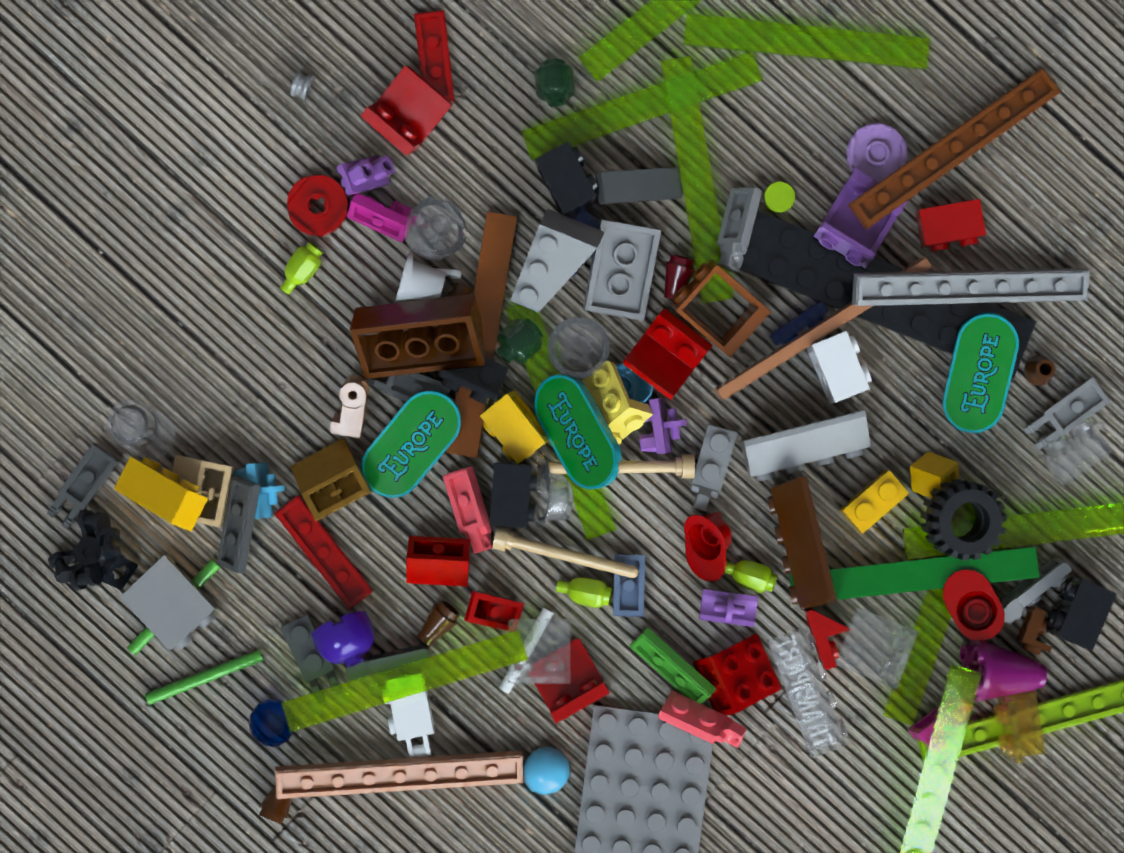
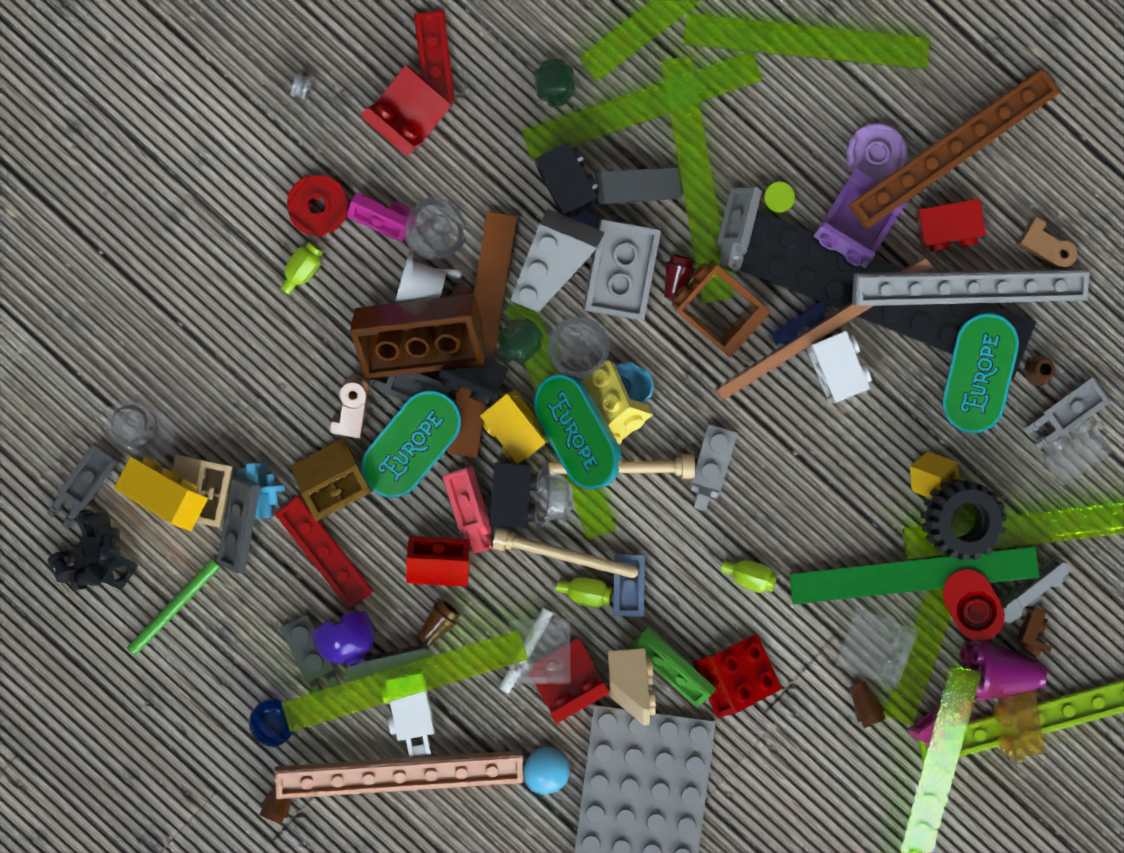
light grey panel [119,554,218,651] -> none
bright green bar [145,649,264,705] -> none
medium lavender hips [336,155,395,196] -> none
red slope [464,590,524,633] -> none
red bracket [623,308,713,399] -> none
medium lavender hips [639,398,687,454] -> none
coral hinge [658,690,747,748] -> none
red piece [684,512,732,582] -> none
medium lavender hips [699,589,758,627] -> none
light grey slope [740,410,871,482] -> none
clear brick [766,628,849,758] -> none
reddish brown slope [767,476,837,610] -> none
red slope [804,608,851,671] -> none
yellow brick [839,470,909,534] -> none
black piece [1047,576,1117,651] -> none
none -> tan slope [608,649,656,725]
none -> reddish brown cone [849,681,886,729]
none -> medium nougat leg [1016,217,1078,269]

